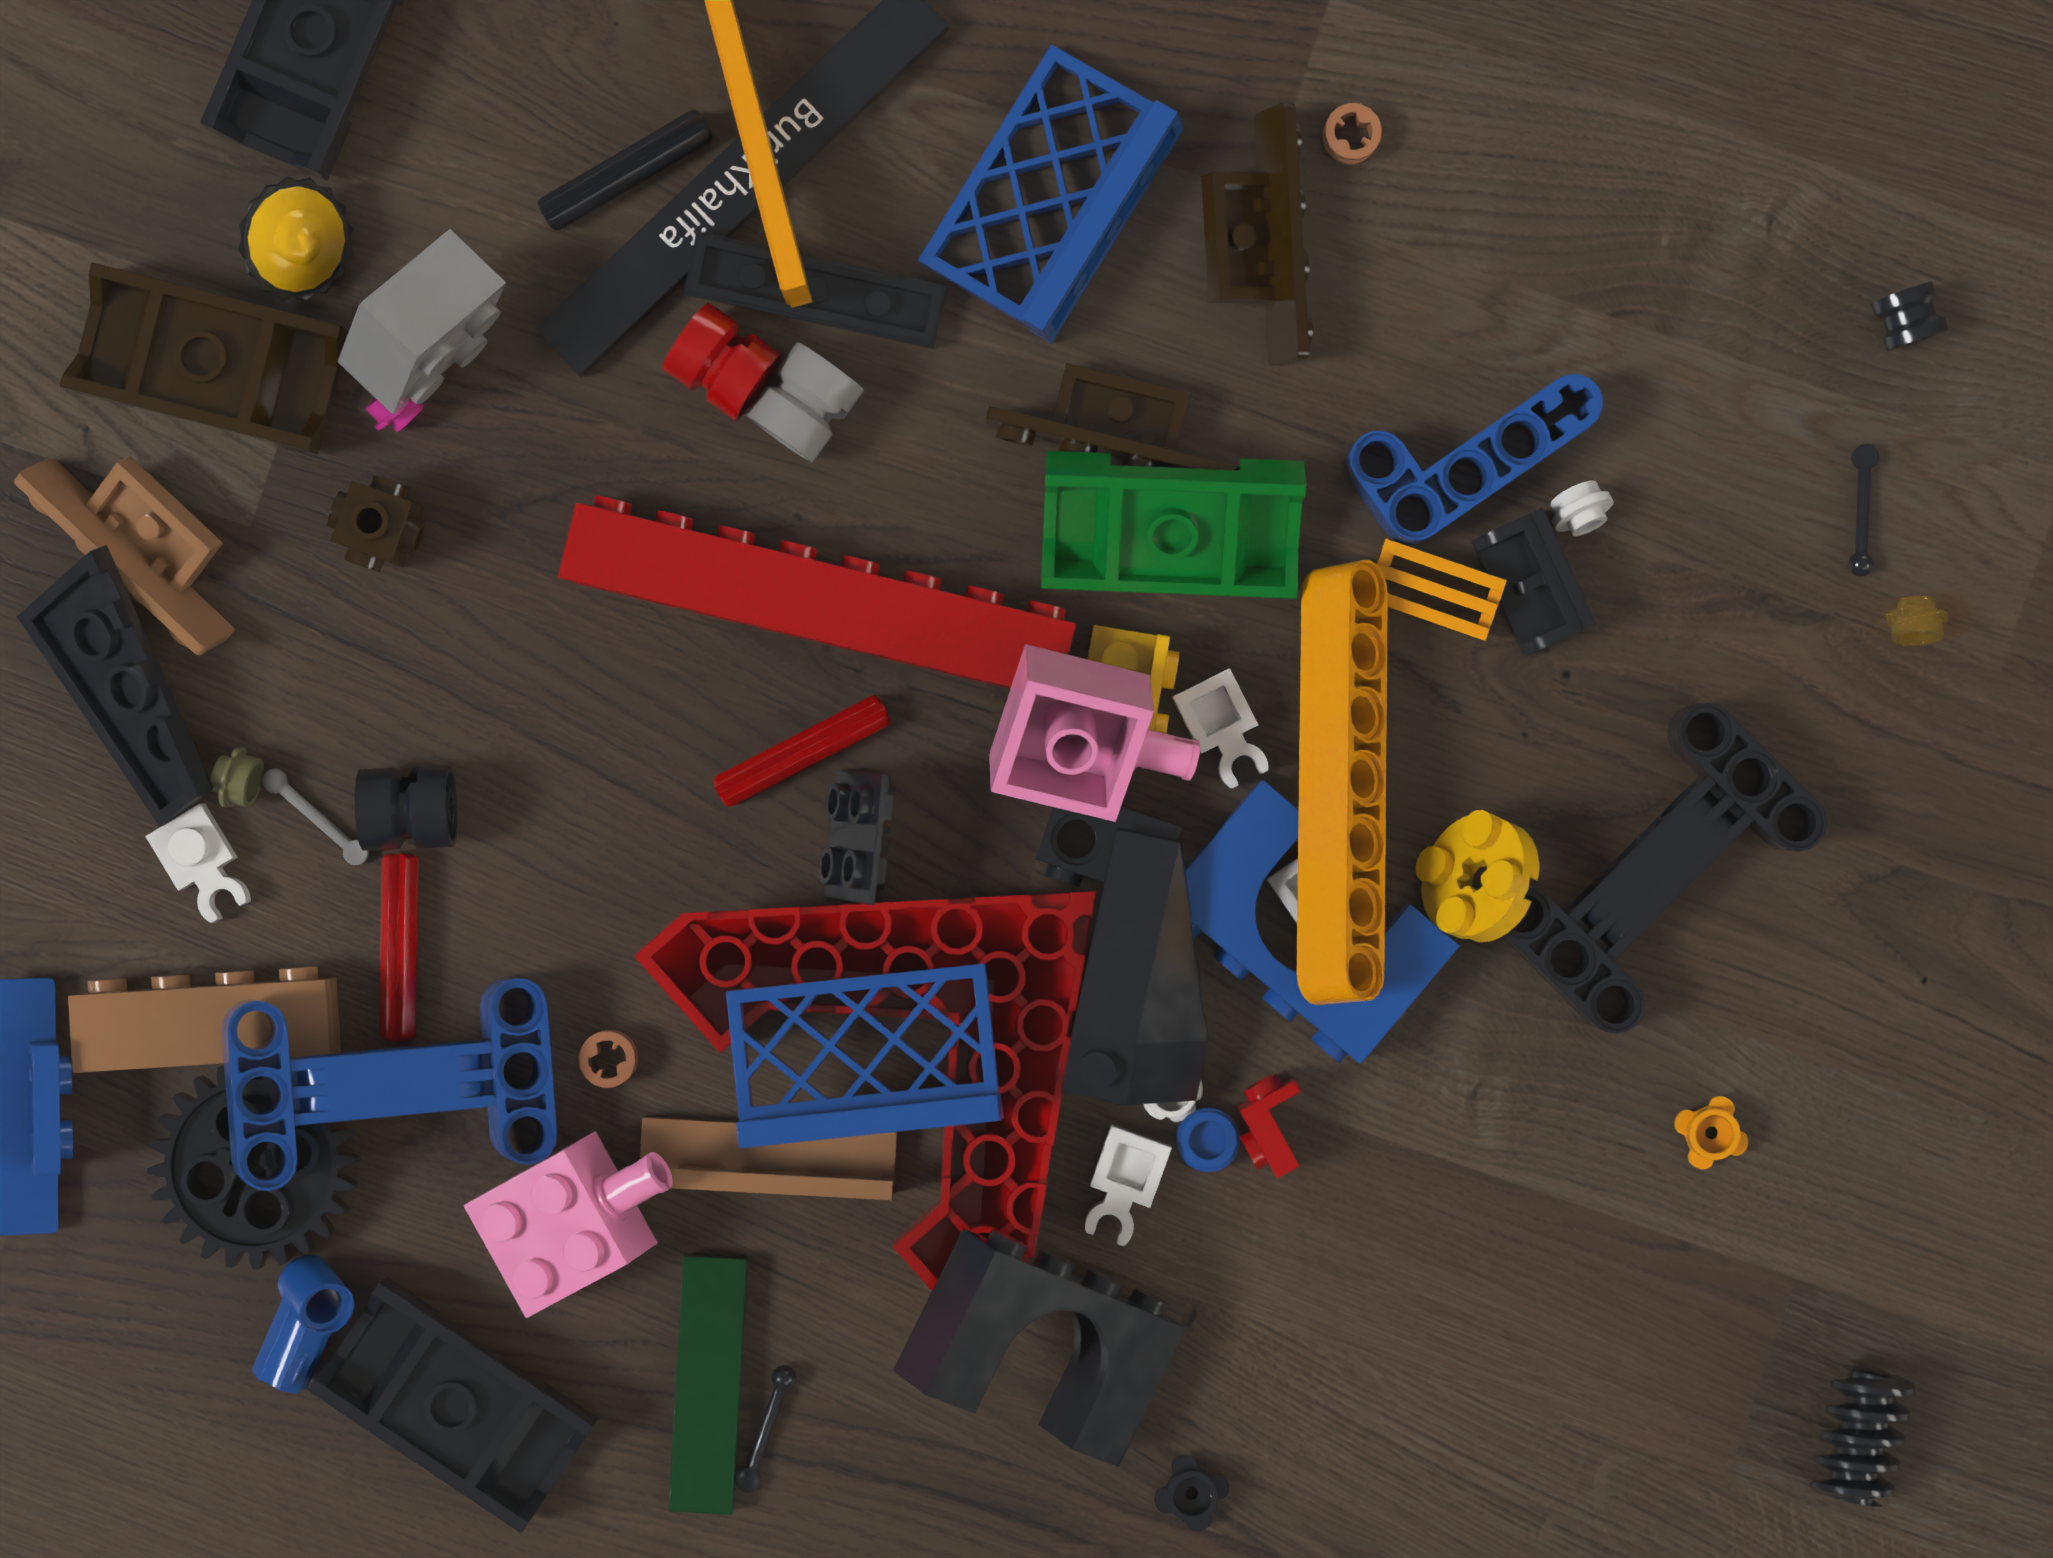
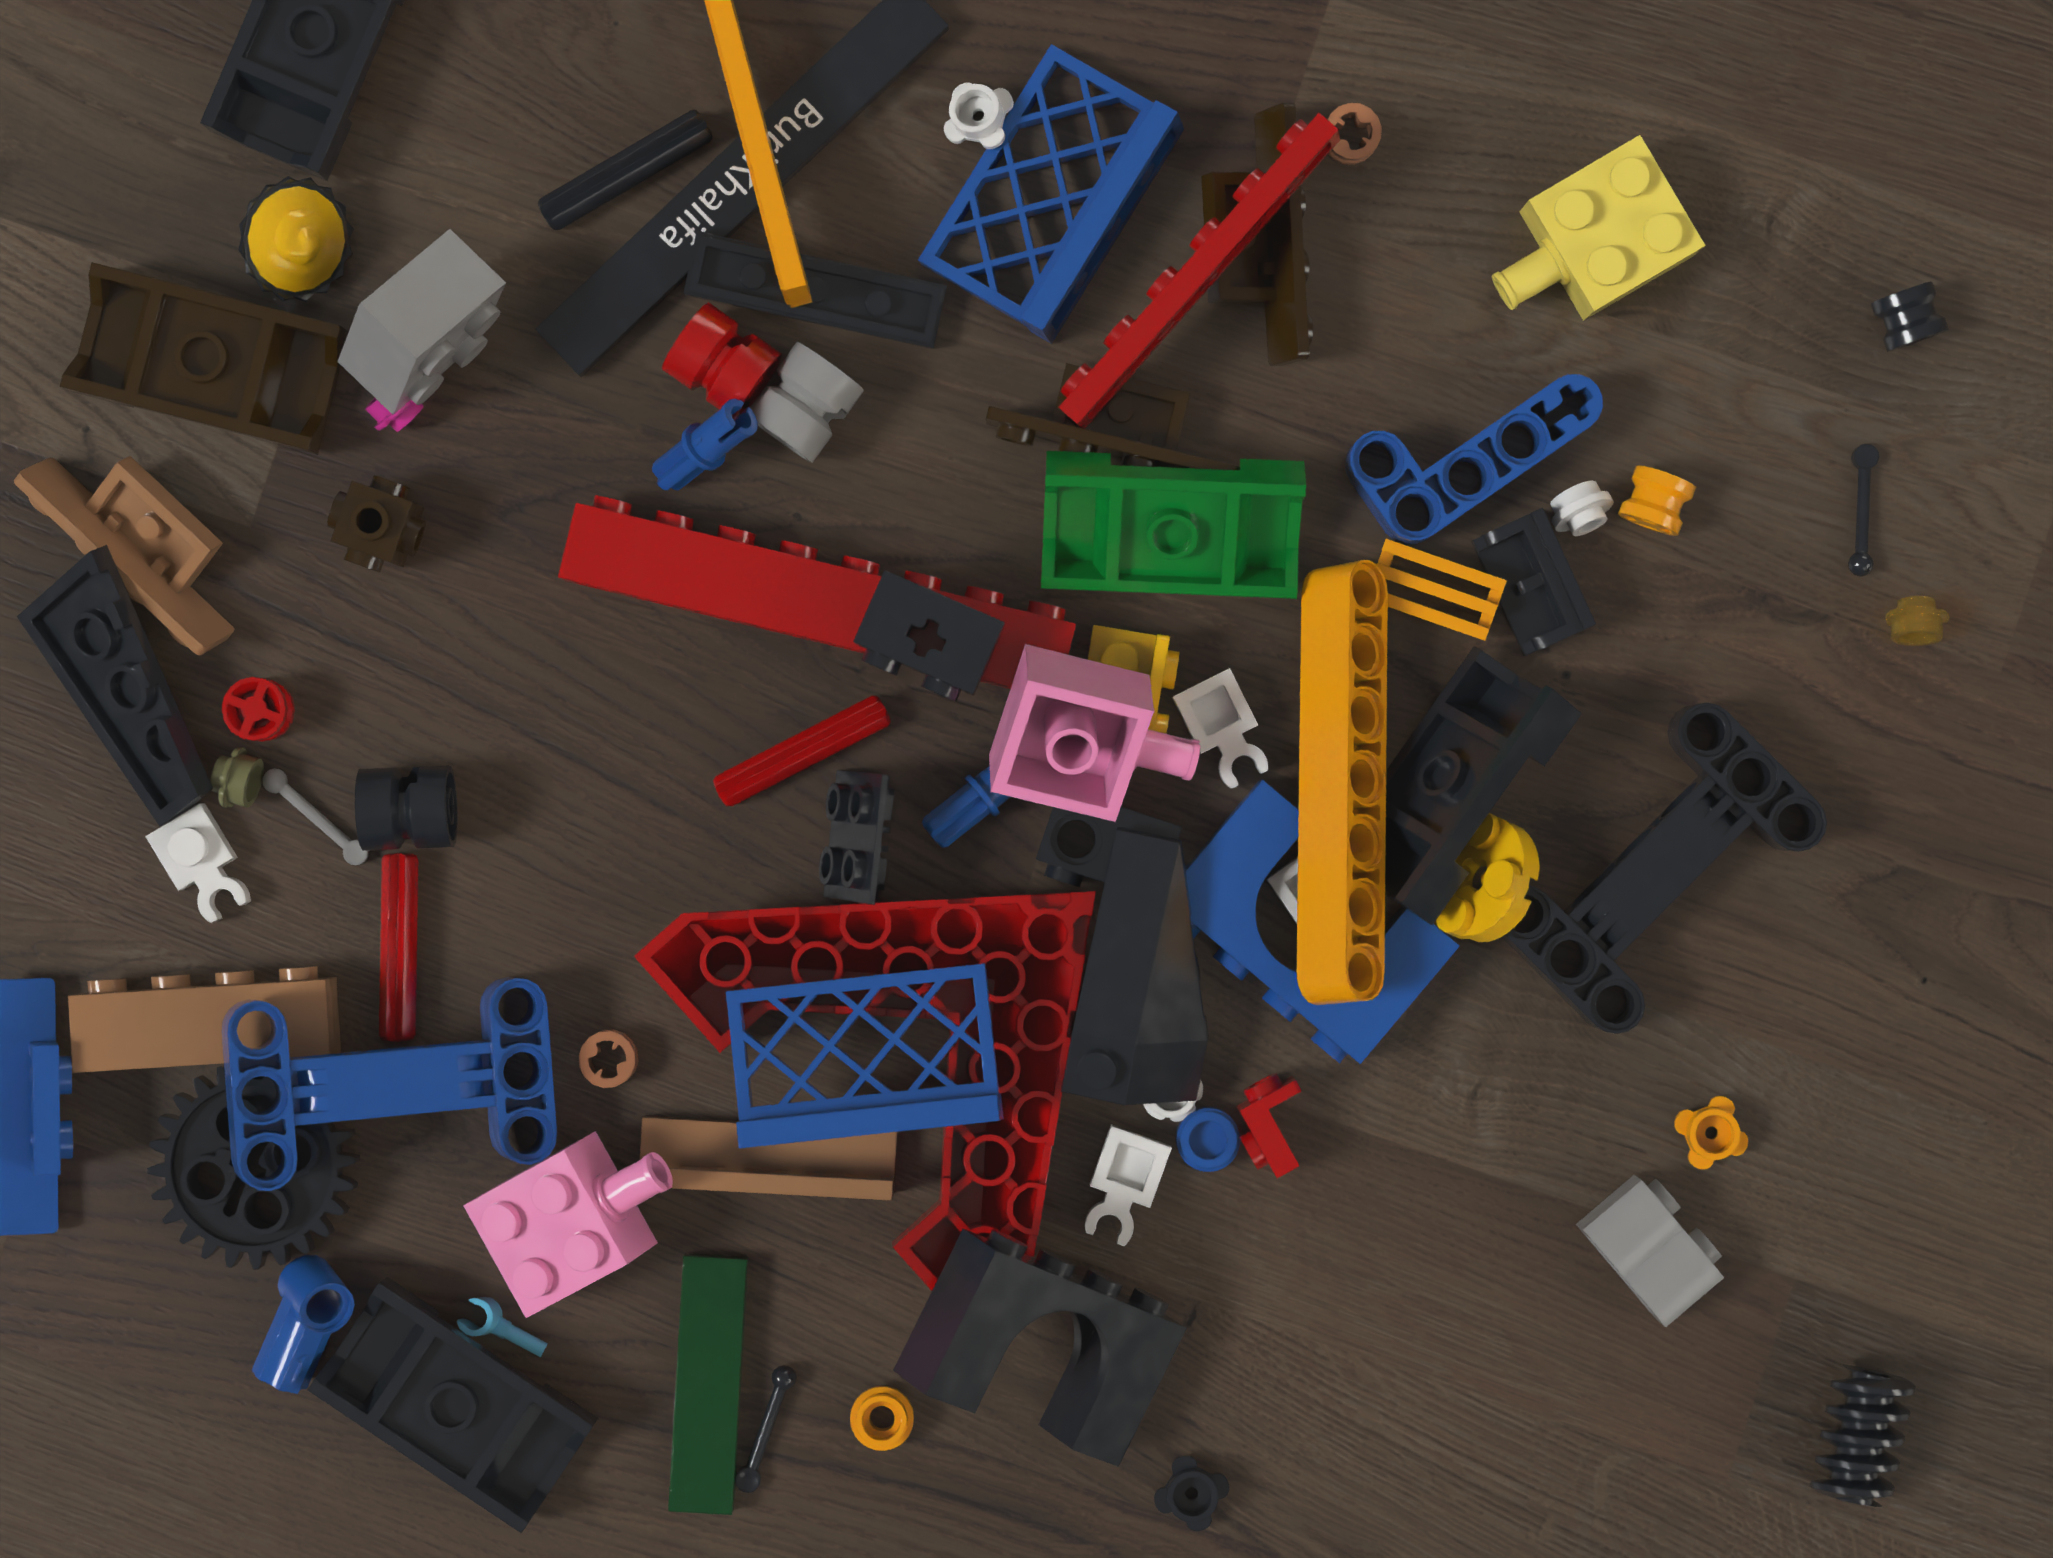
none -> red wheel [221,677,295,742]
none -> medium azure hand [457,1297,548,1357]
none -> blue axle [652,399,758,490]
none -> light orange plate [850,1386,914,1451]
none -> black brick [853,570,1005,702]
none -> blue axle [922,765,1011,848]
none -> white plate [944,83,1014,149]
none -> red plate [1058,113,1340,429]
none -> black piece [1385,646,1582,925]
none -> light yellow brick [1491,135,1706,321]
none -> light grey brick [1576,1175,1724,1327]
none -> light orange wheel [1618,465,1696,536]

